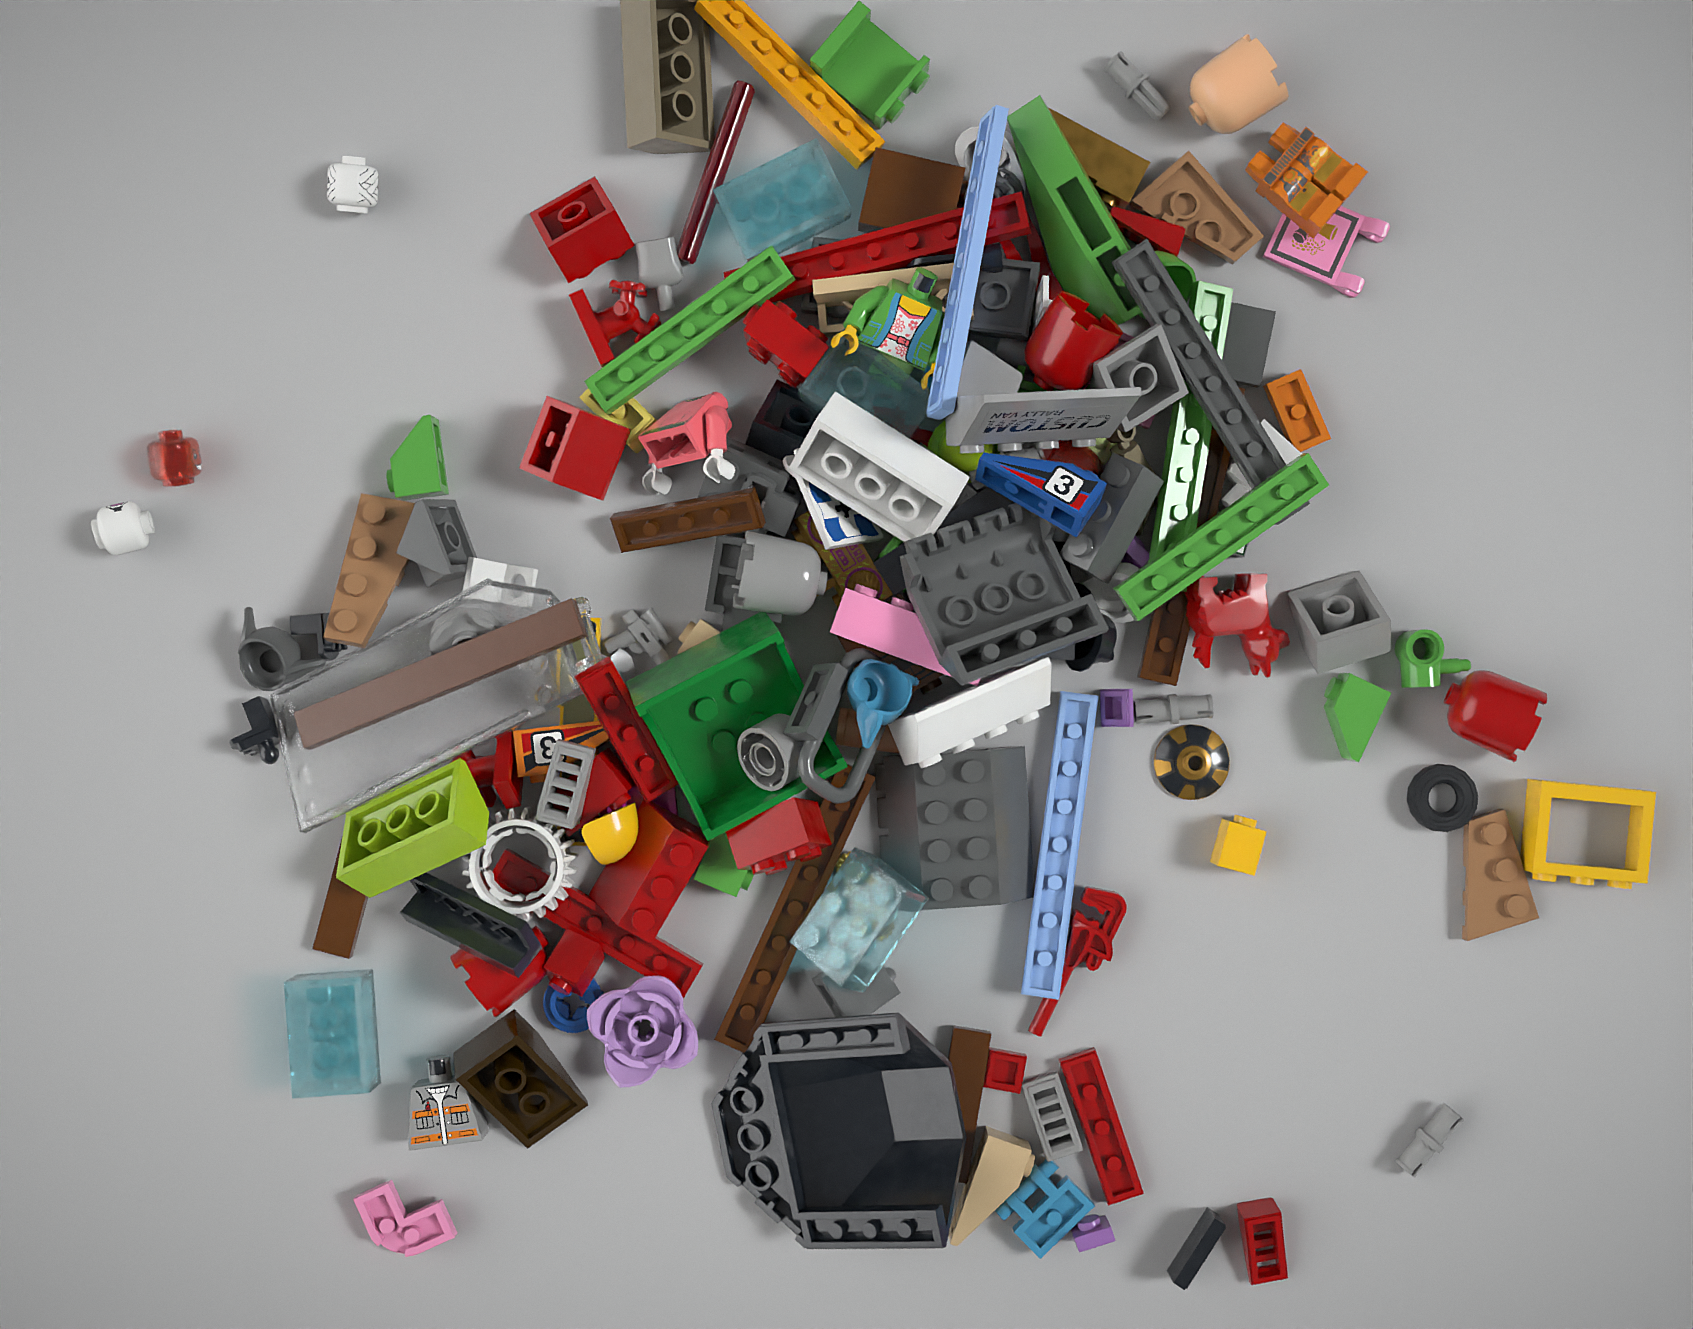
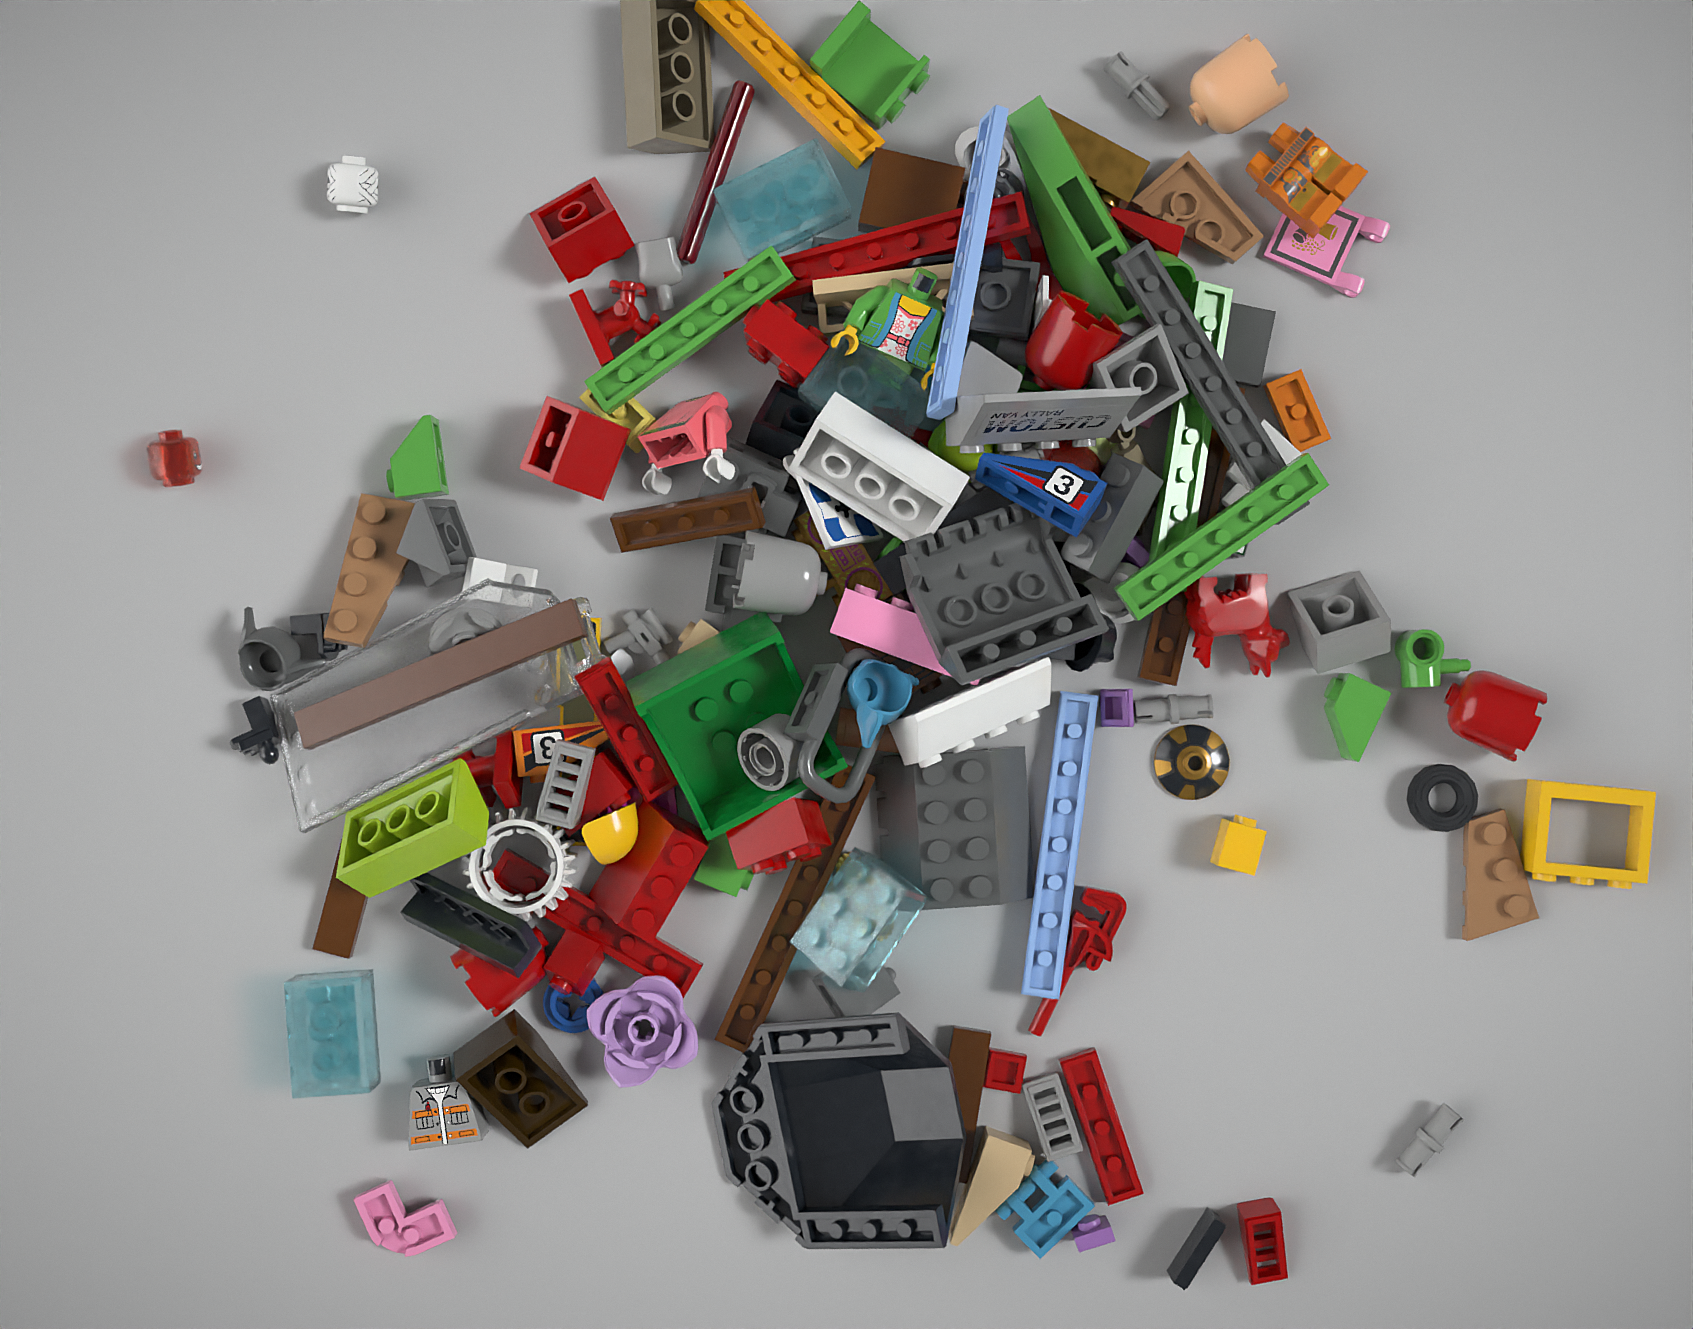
white head [91,501,155,555] -> none

